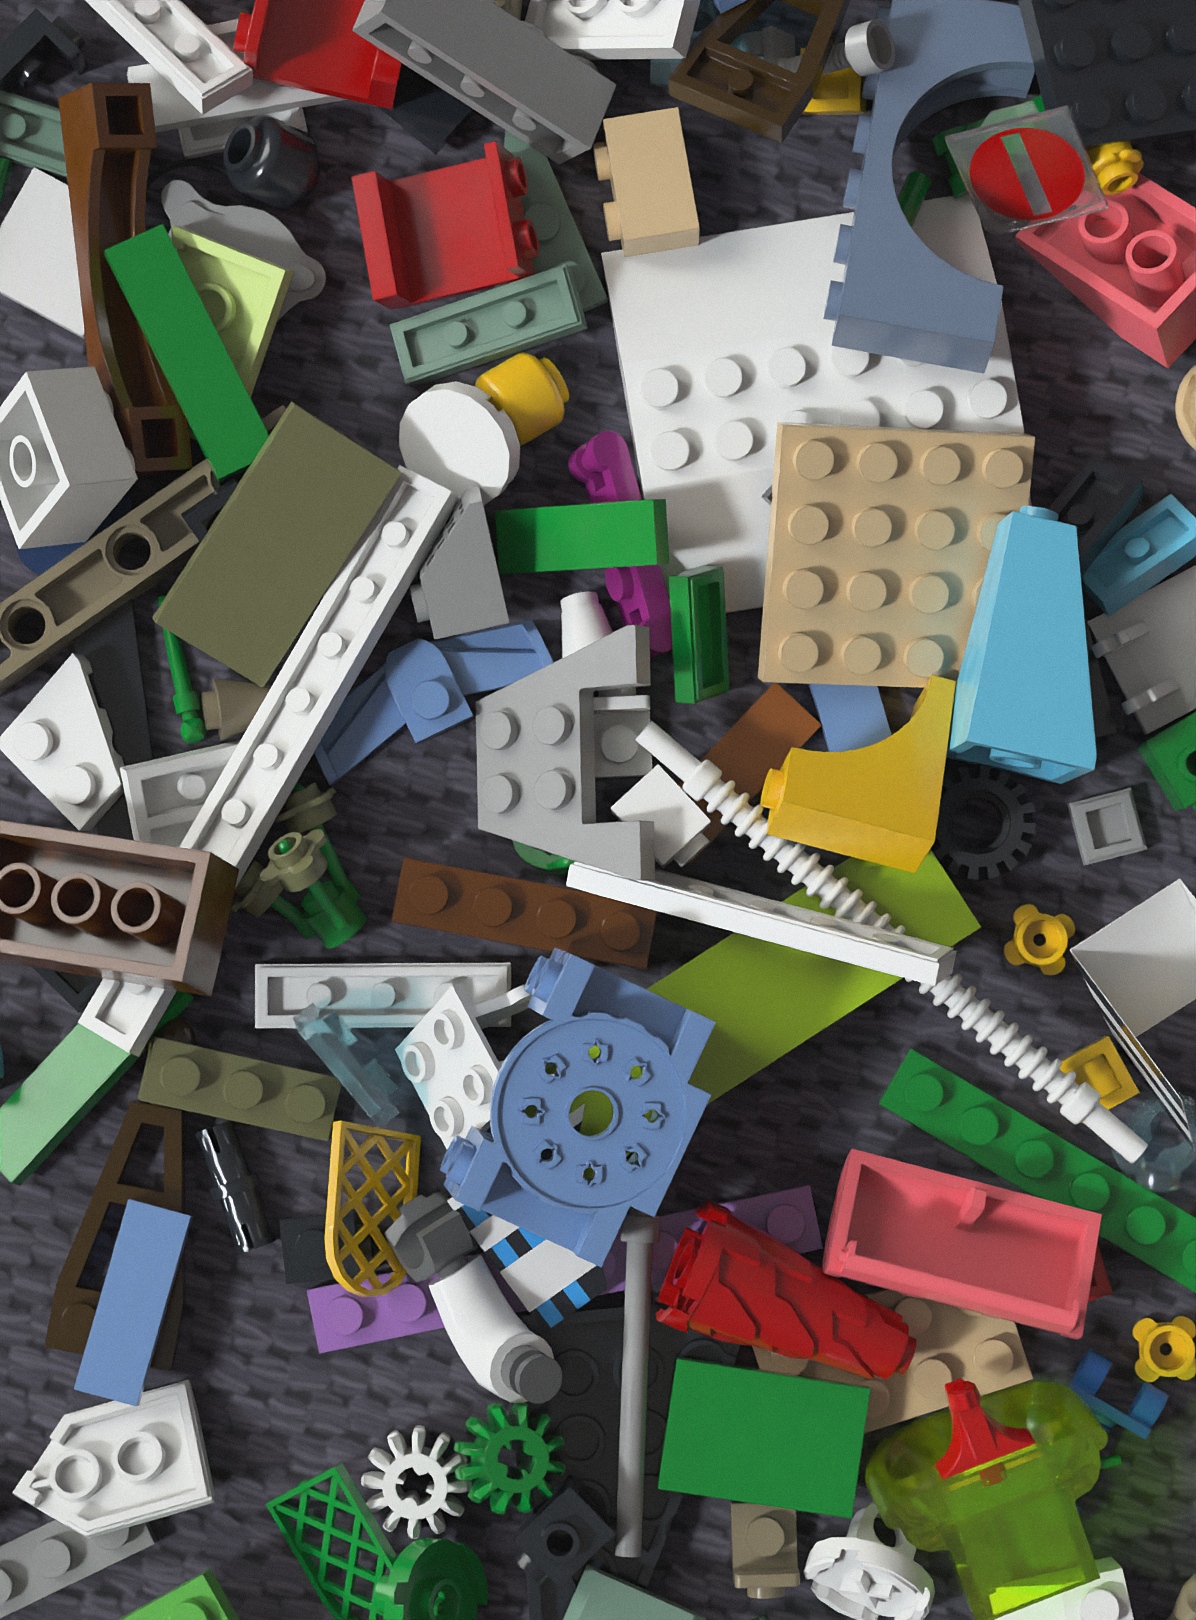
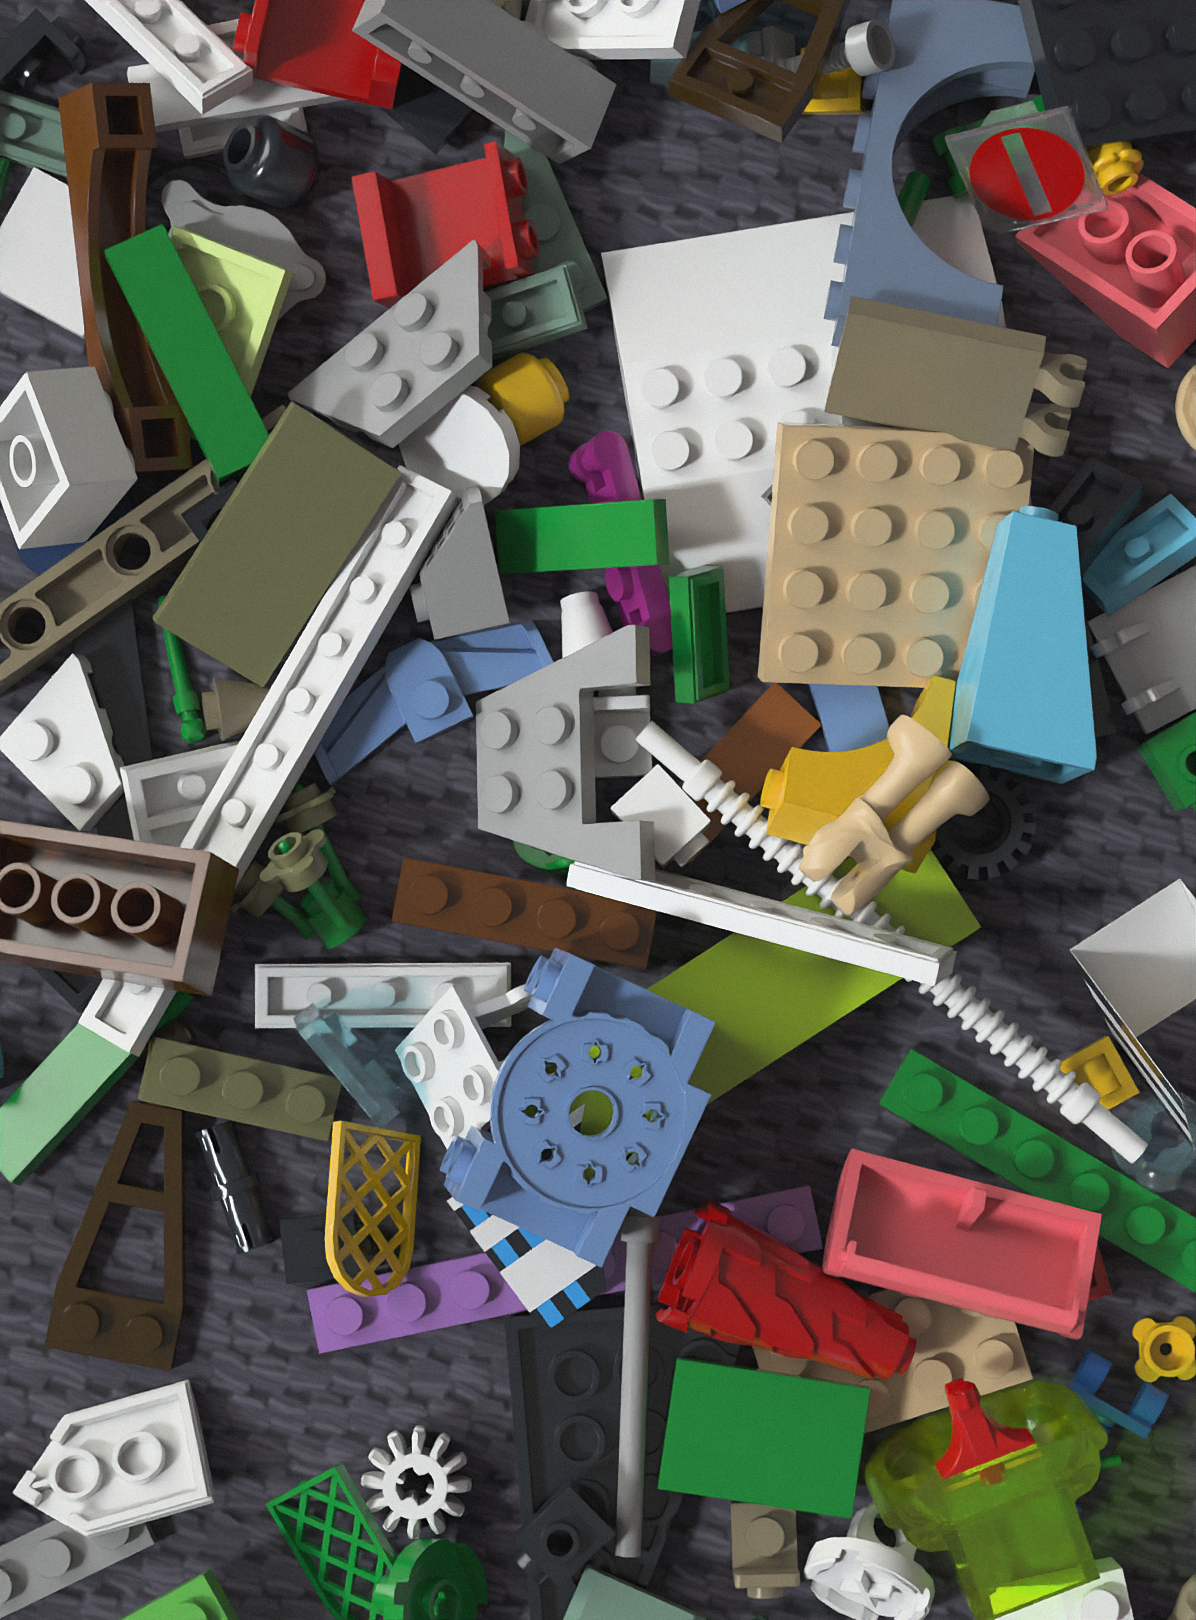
medium blue tile [74,1199,193,1407] -> none
piece [385,1191,563,1403] -> none
green gear [454,1403,565,1515] -> none
tan piece [593,107,700,257] -> none
yellow plate [1003,904,1075,975] -> none
light grey tile [1067,788,1147,866] -> none
none -> light grey wing [287,239,492,448]
none -> tan piece [799,714,990,916]
none -> dark tan tile [824,296,1087,456]

